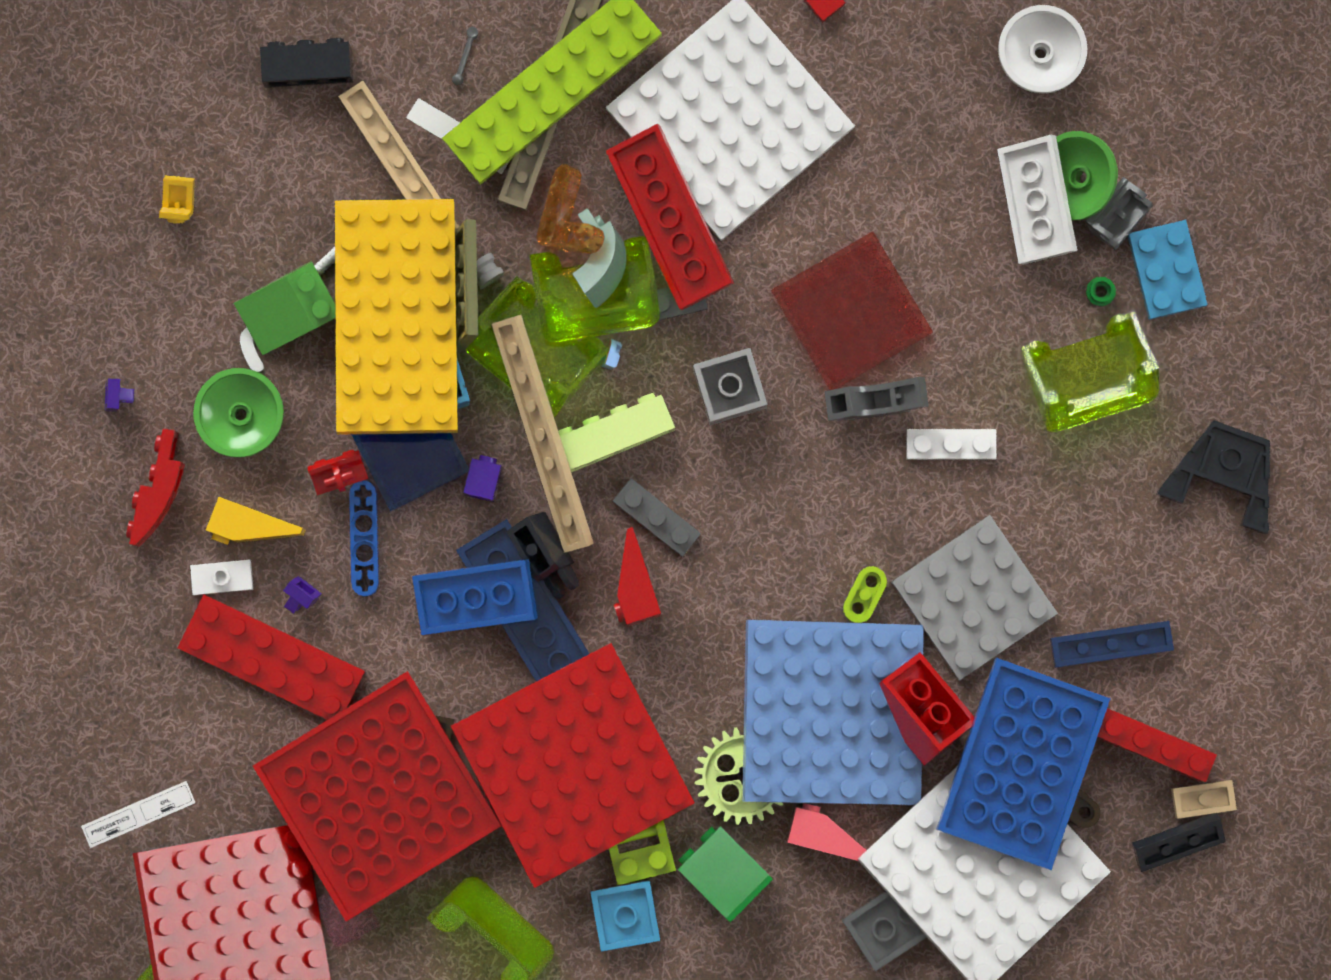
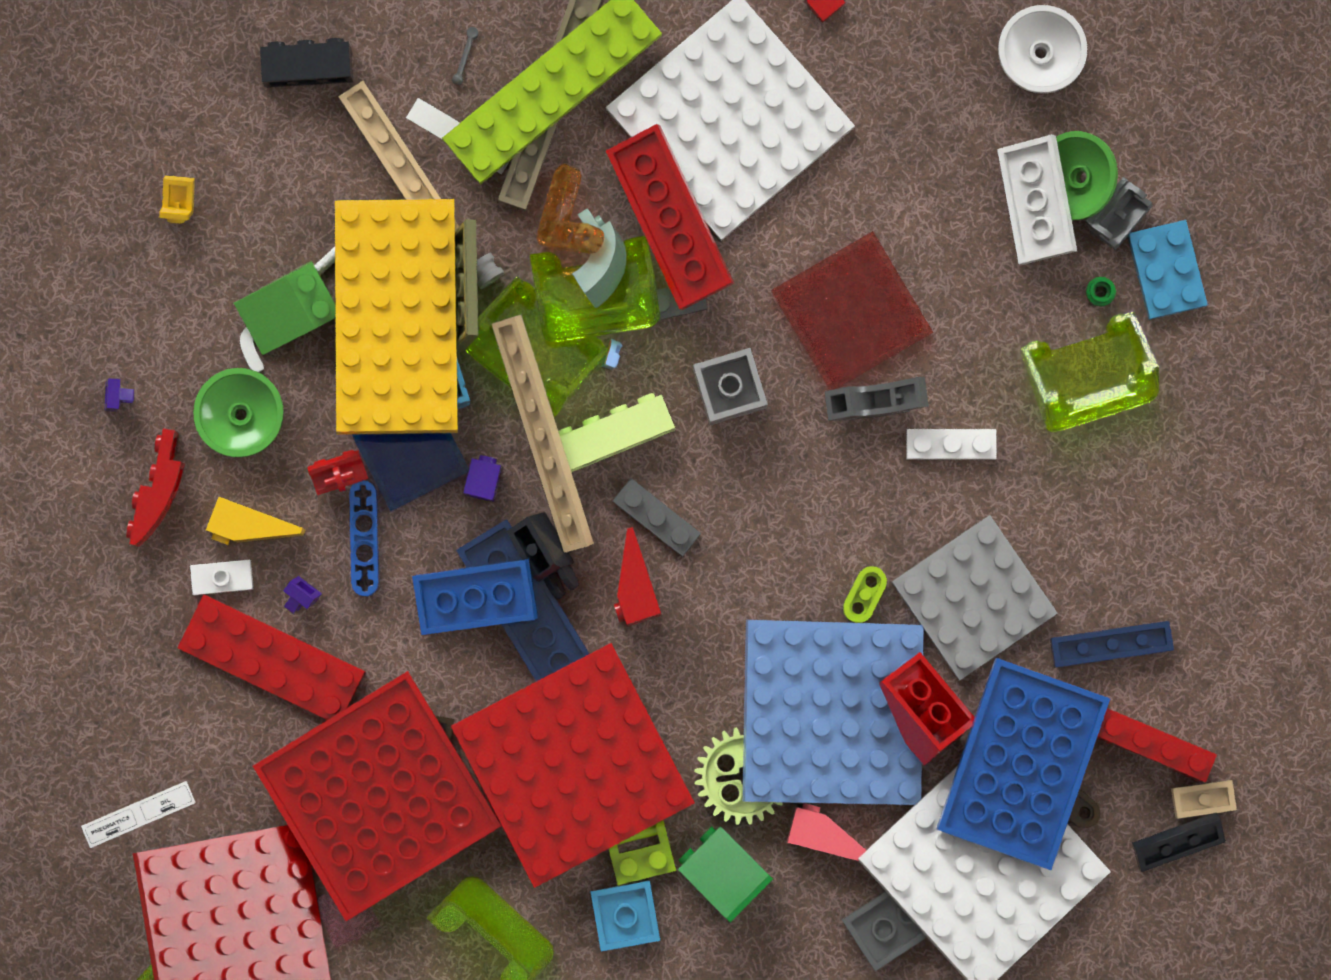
black wing [1156,420,1270,535] -> none

